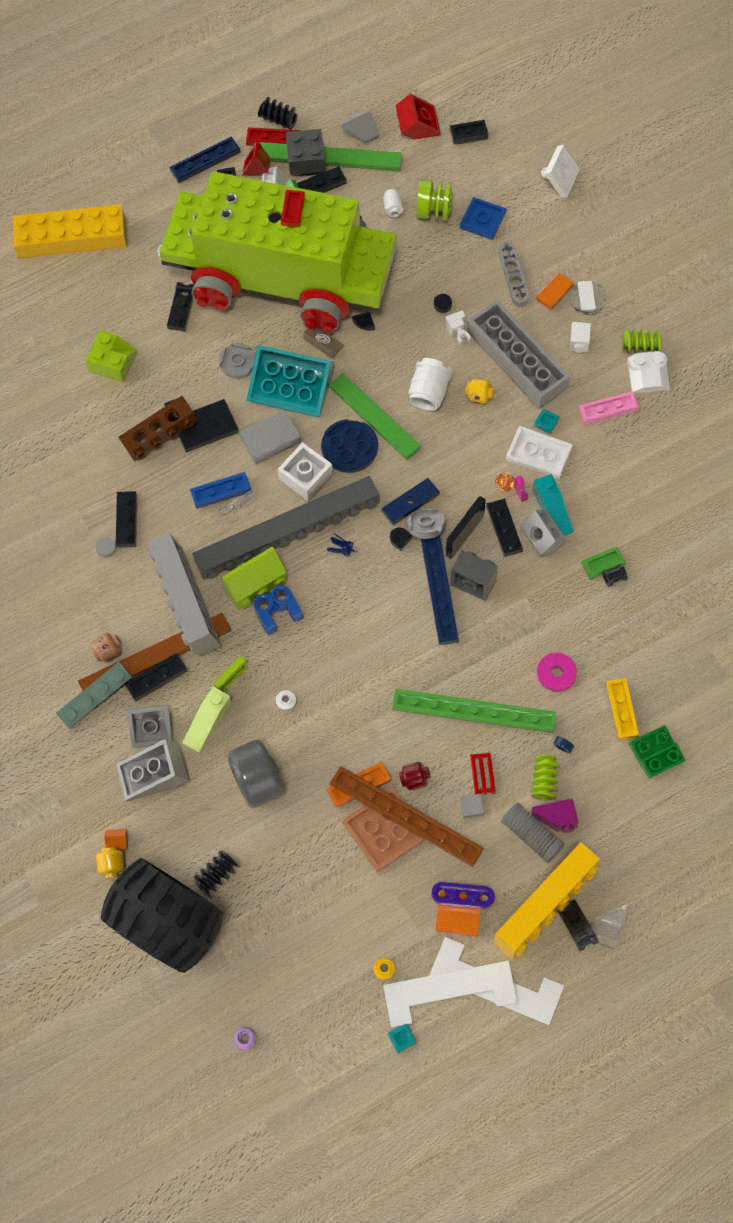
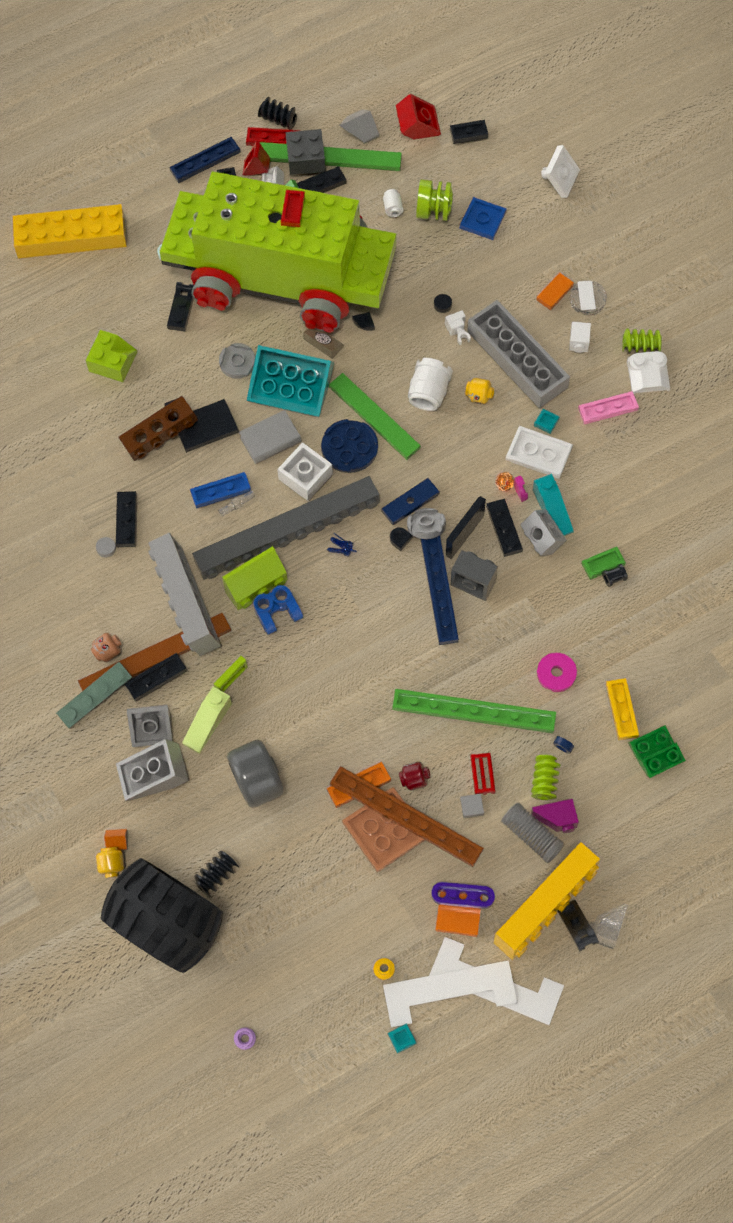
white plate [276,690,296,710] -> none
light grey beam [499,242,529,307] -> none

